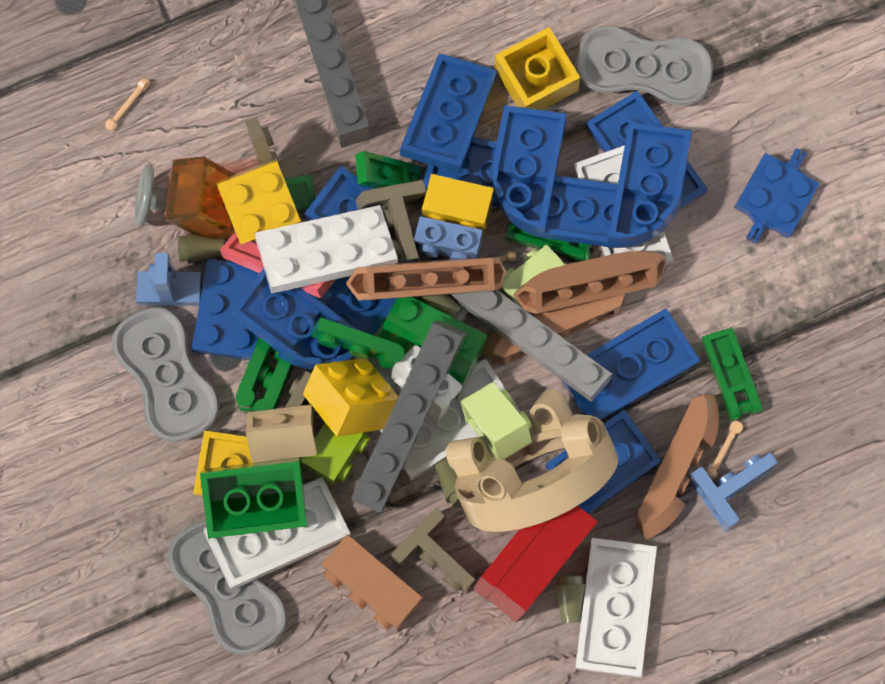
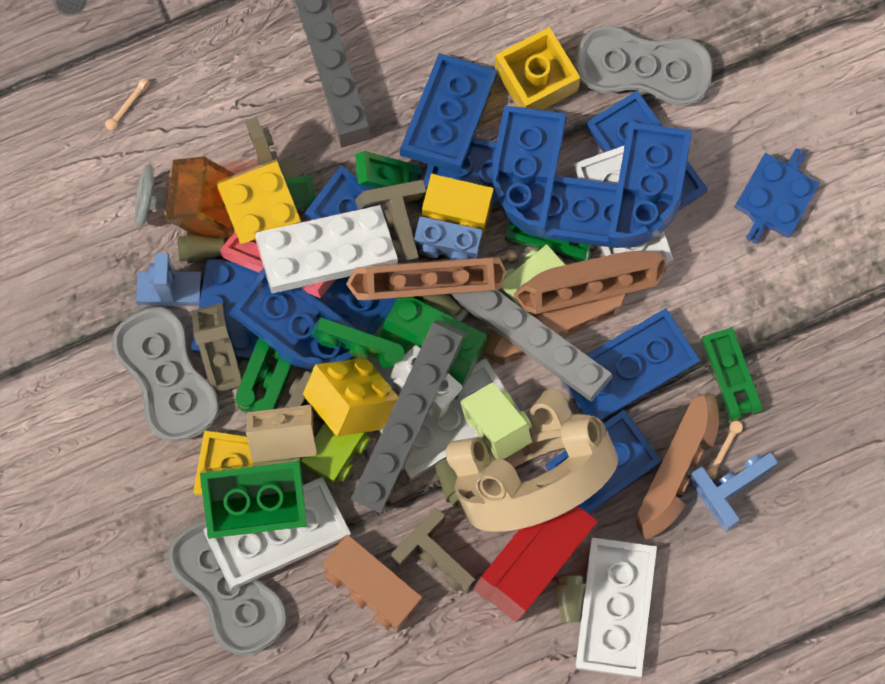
none -> dark tan bracket [191,303,242,392]

